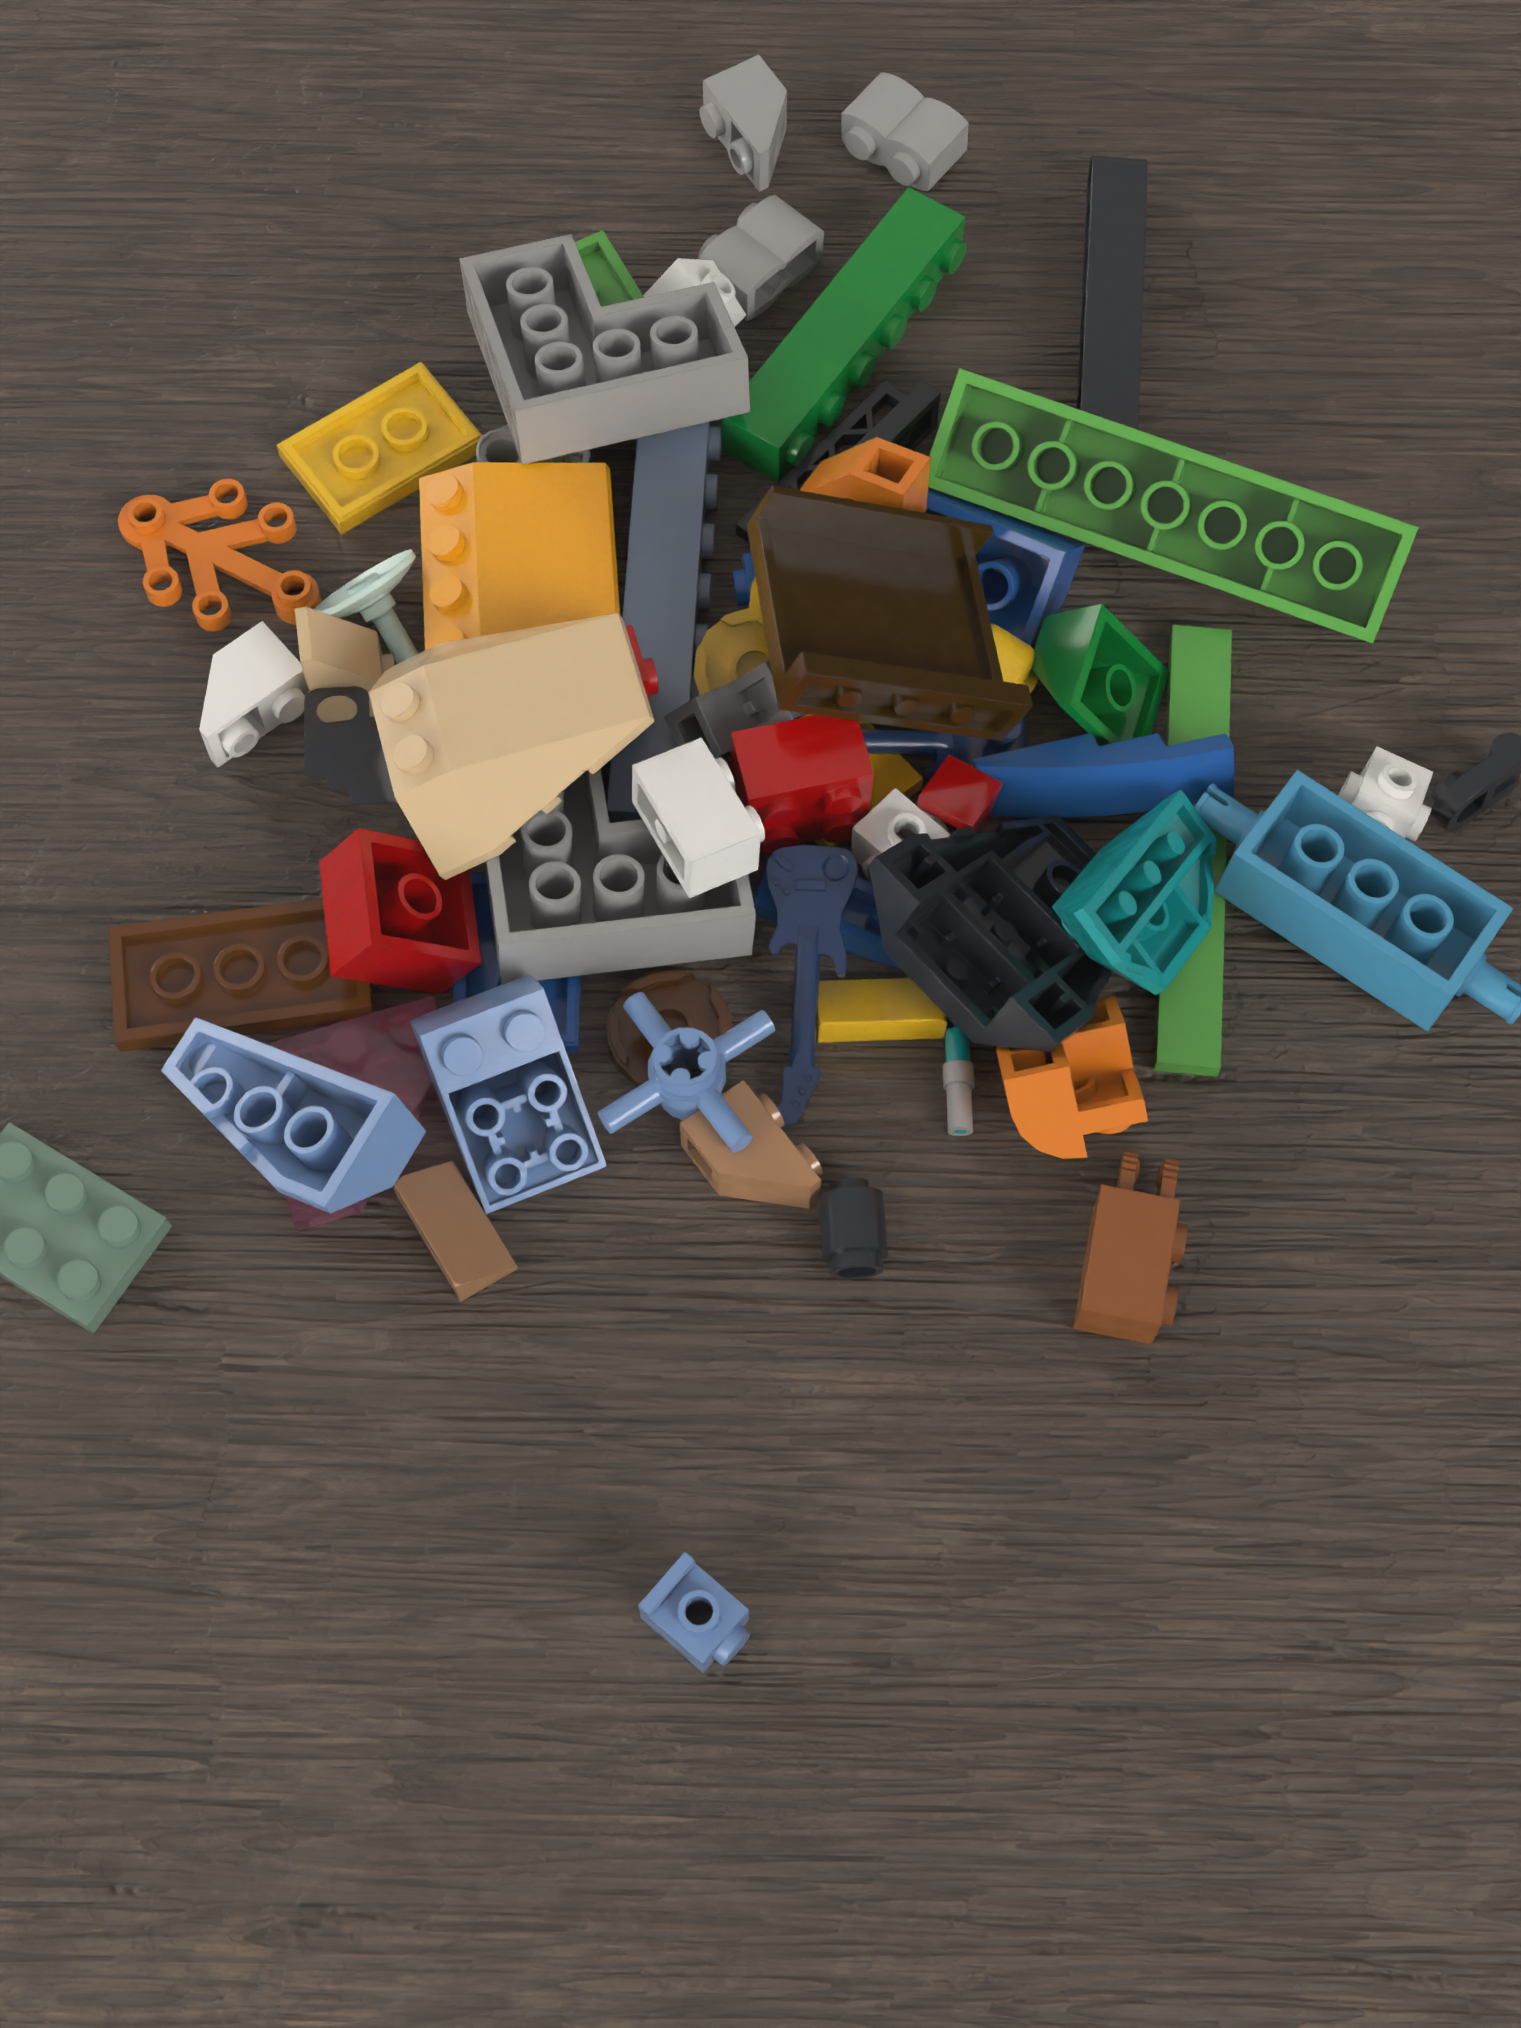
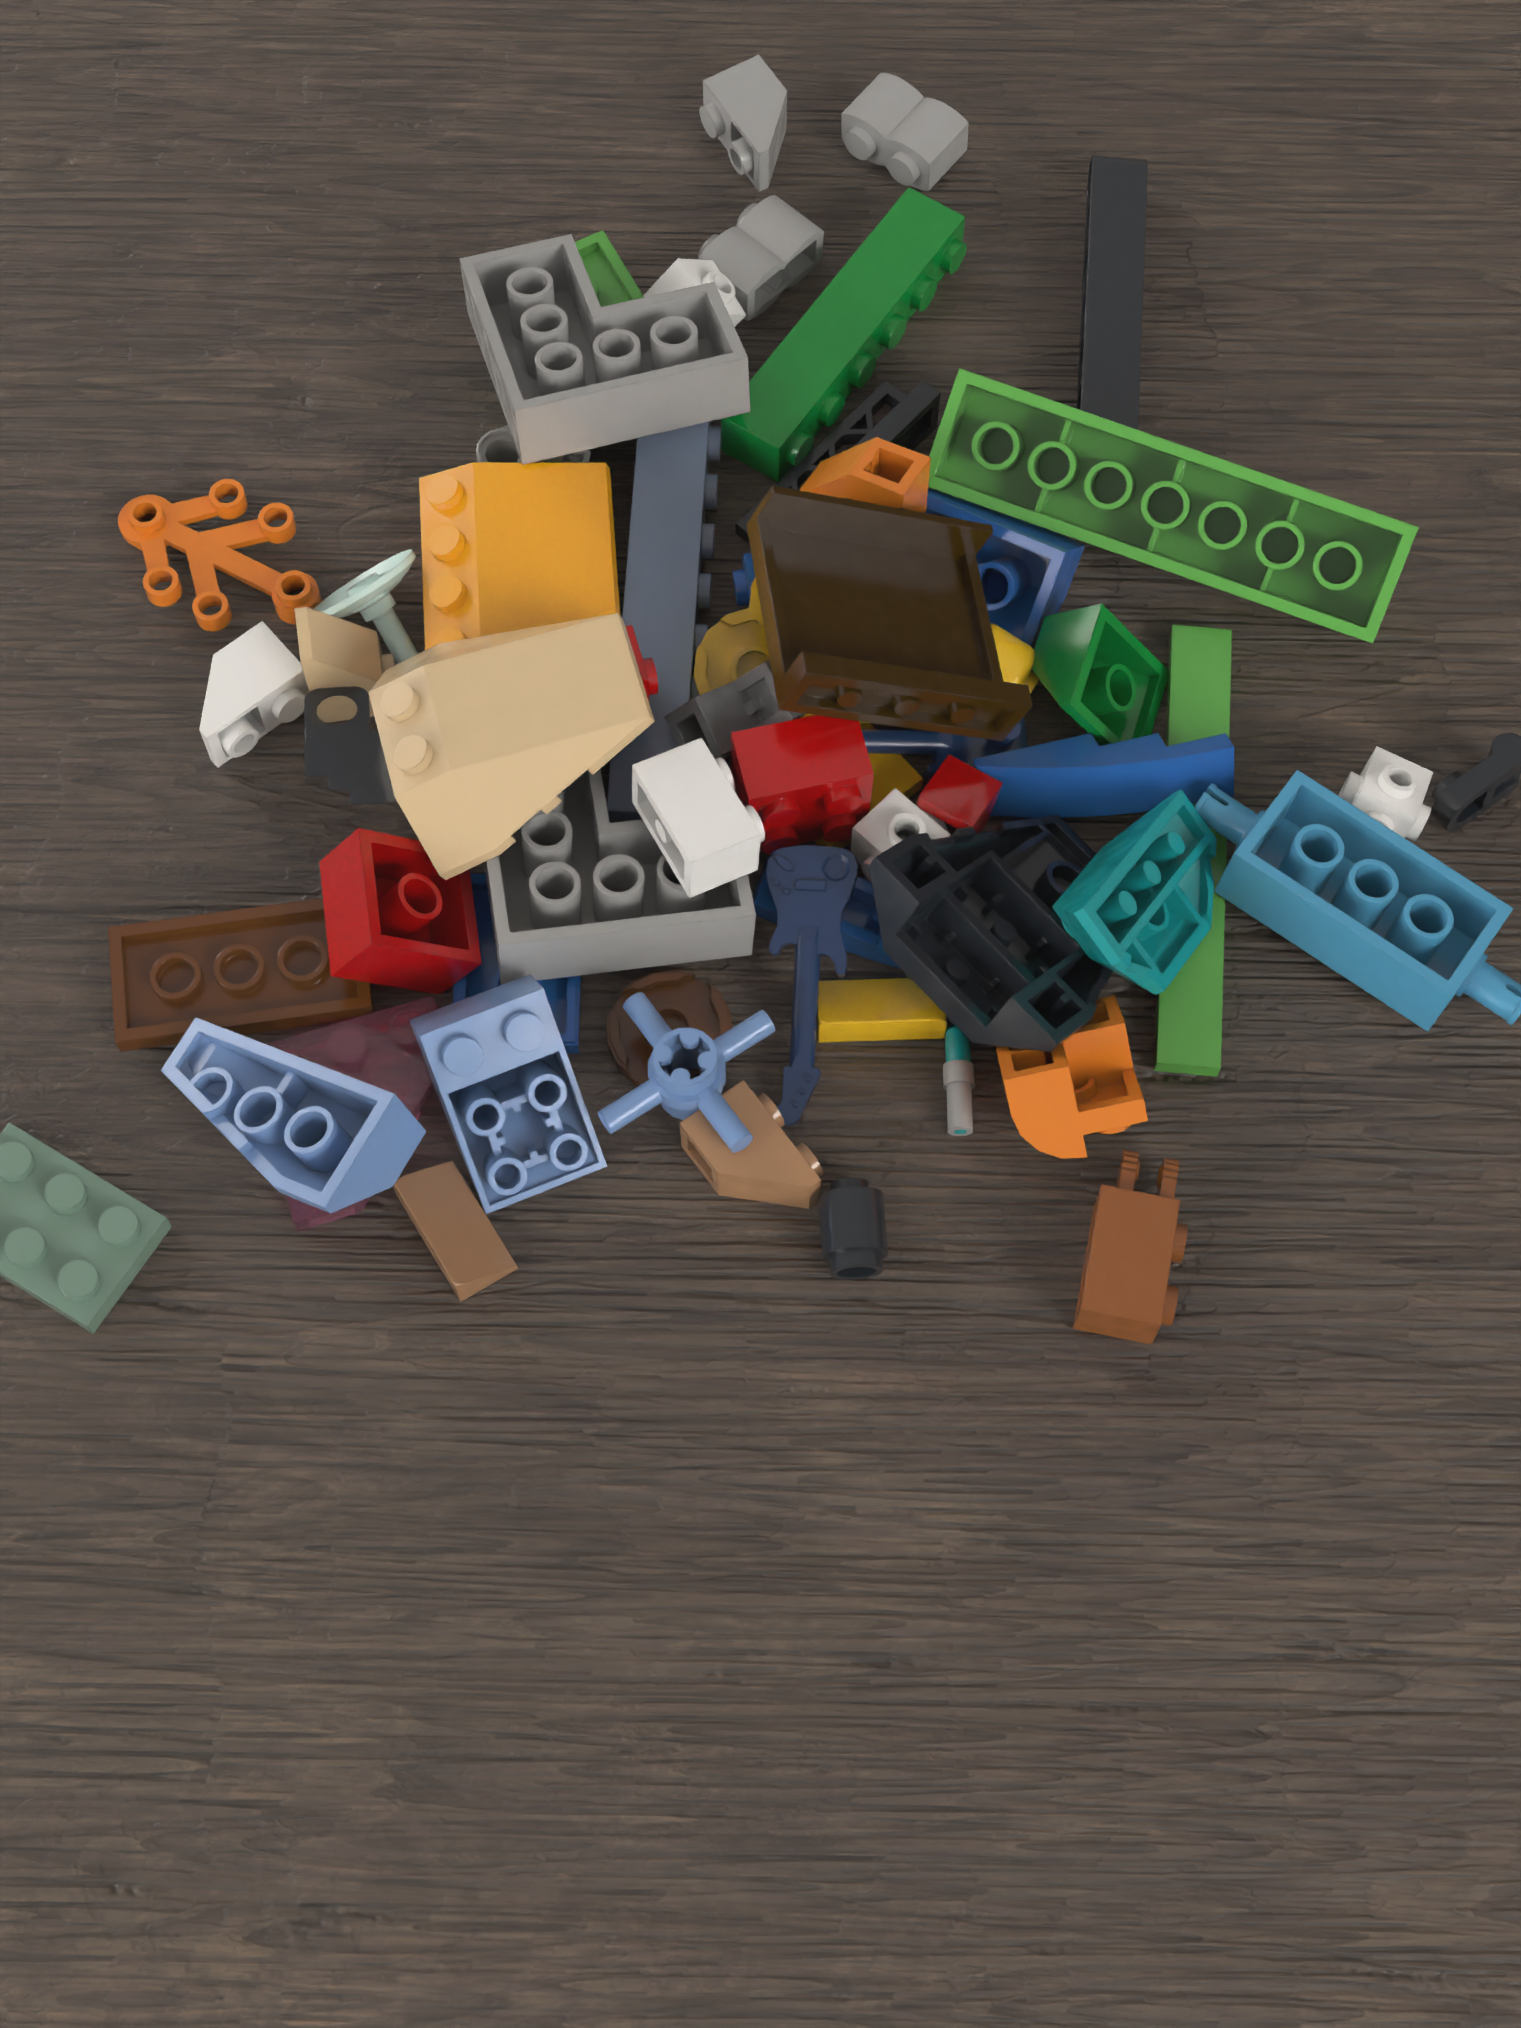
yellow tile [277,362,483,535] -> none
medium blue brick [638,1552,751,1674] -> none

